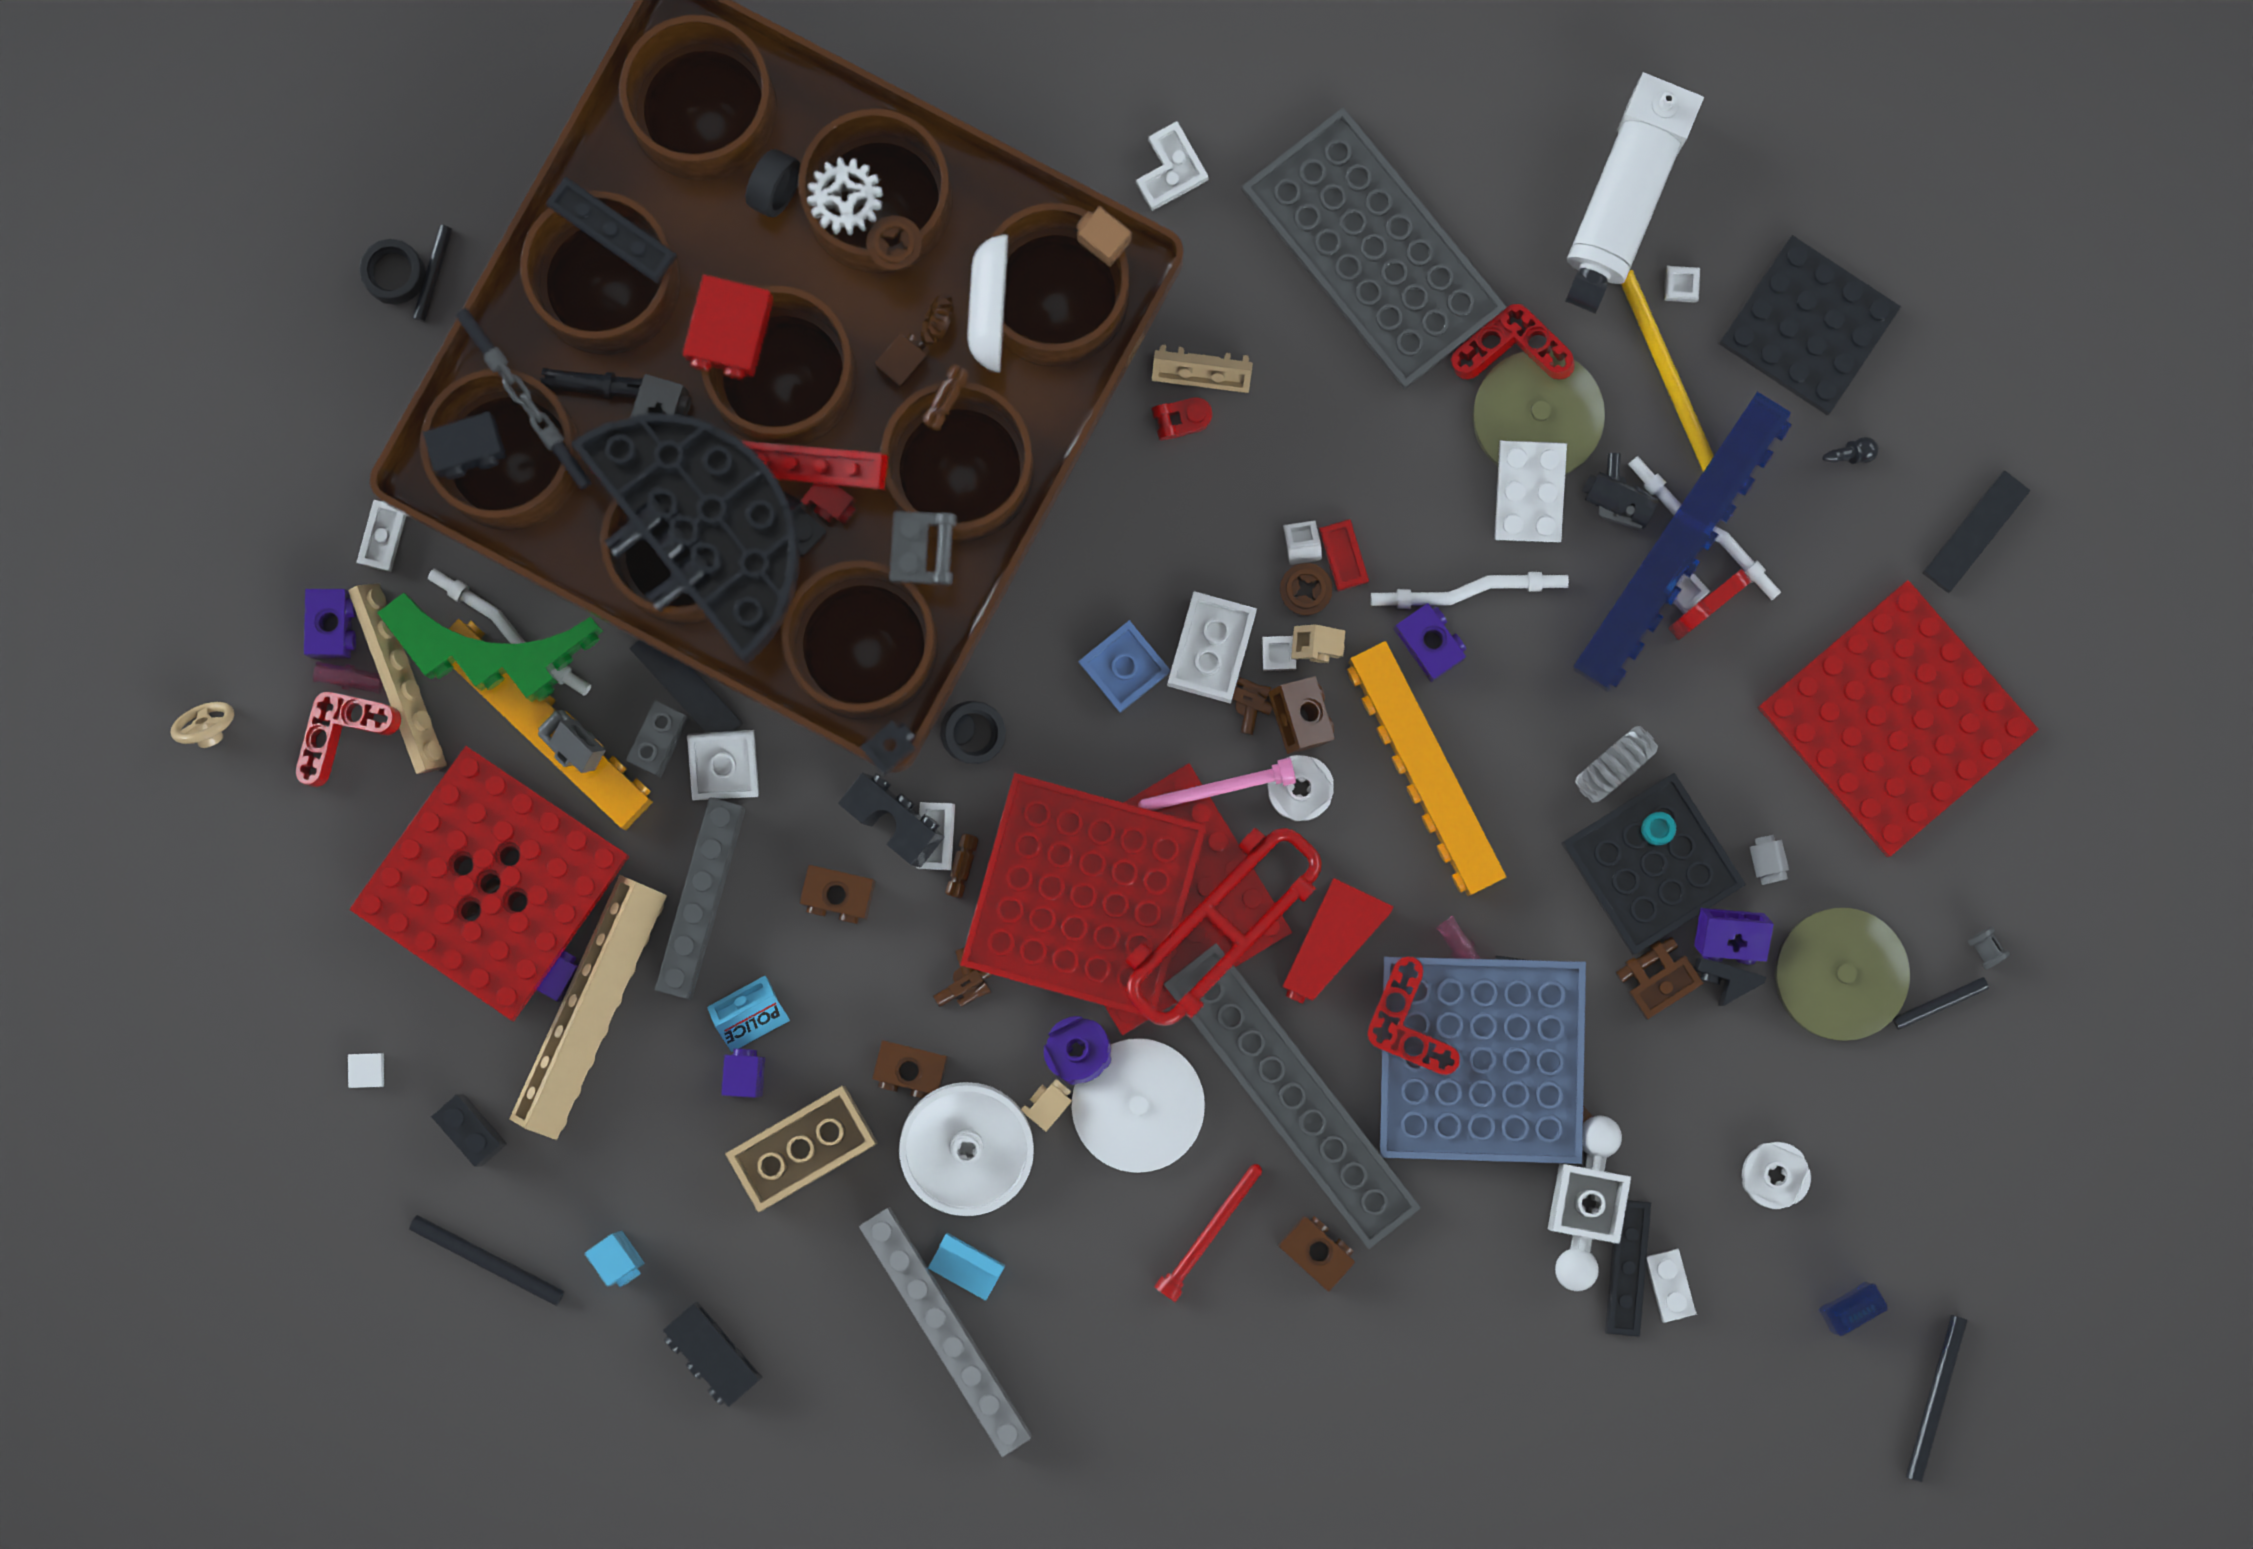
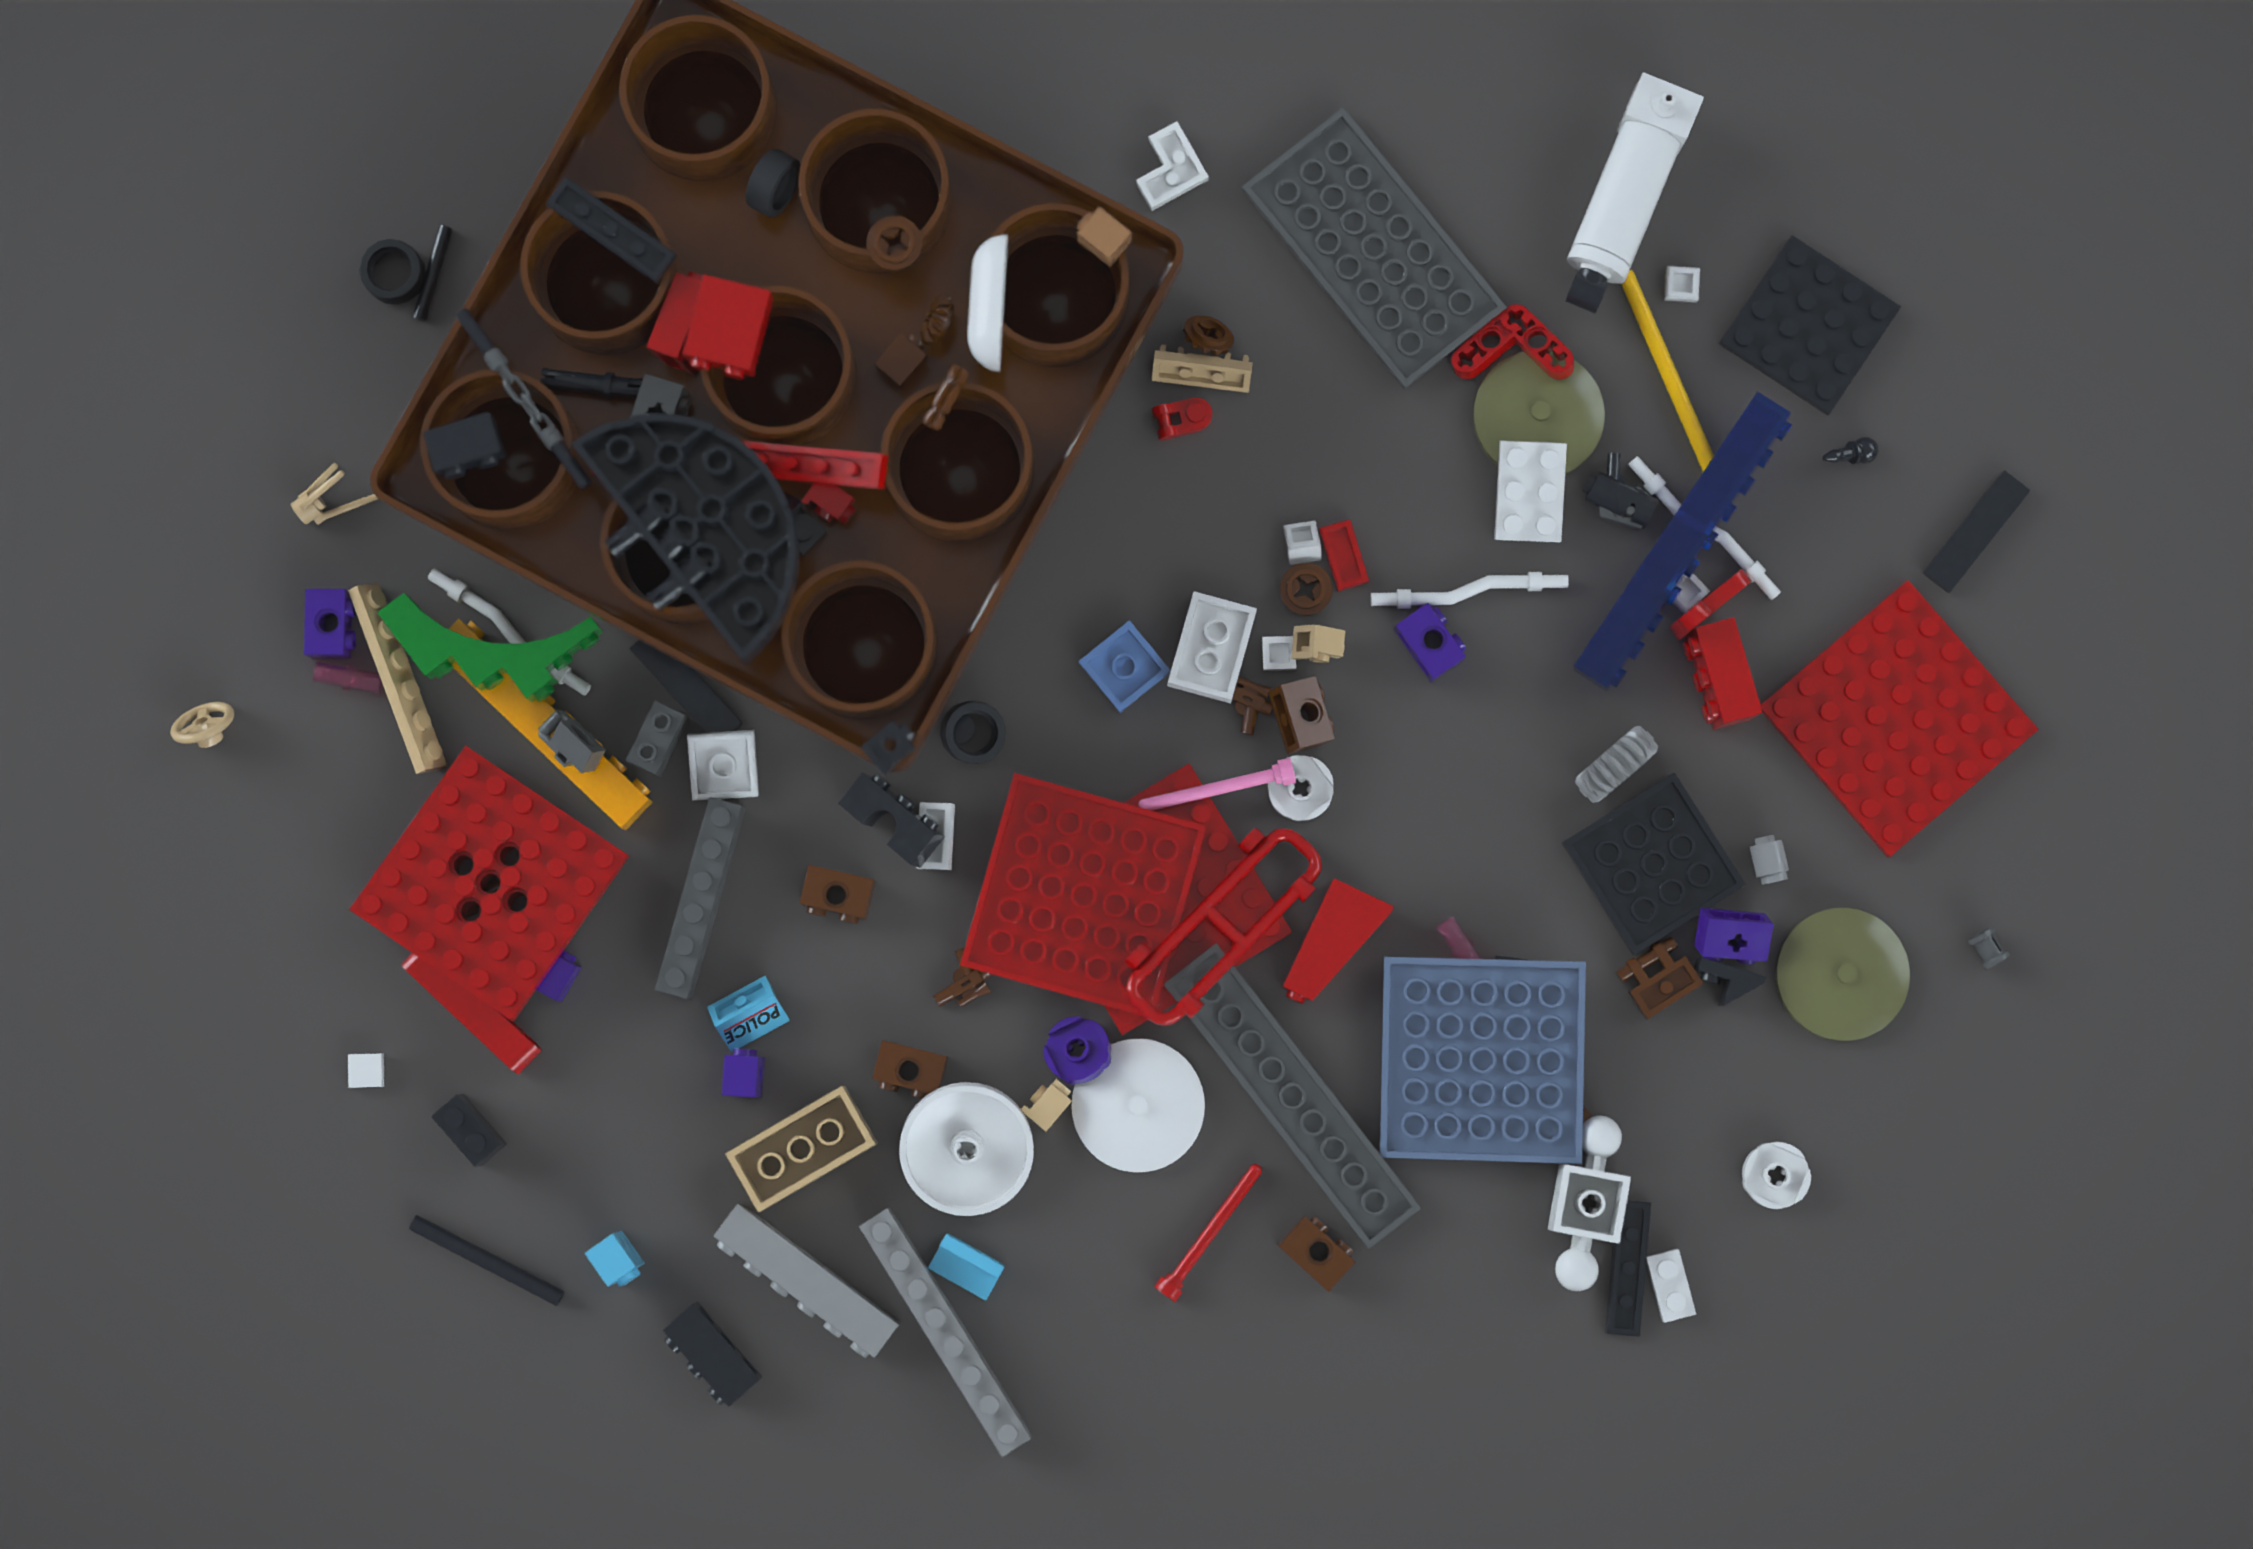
red beam [296,692,401,787] -> none
white plate [356,500,407,572] -> none
tan brick [509,875,667,1140] -> none
white gear [807,158,883,235] -> none
dark grey plate [890,511,956,585] -> none
reddish brown axle [945,833,979,898] -> none
light orange brick [1346,641,1506,897] -> none
red beam [1367,956,1460,1075] -> none
teal tile [1641,812,1676,846] -> none
clear blue piece [1819,1282,1888,1336] -> none
black bar [1893,977,1989,1030] -> none
black piece [1906,1315,1968,1482] -> none
none -> tan plant [291,463,378,525]
none -> red beam [401,953,542,1075]
none -> red brick [646,272,703,376]
none -> light grey brick [714,1203,900,1358]
none -> reddish brown gear [1182,315,1234,356]
none -> red brick [1683,617,1763,730]

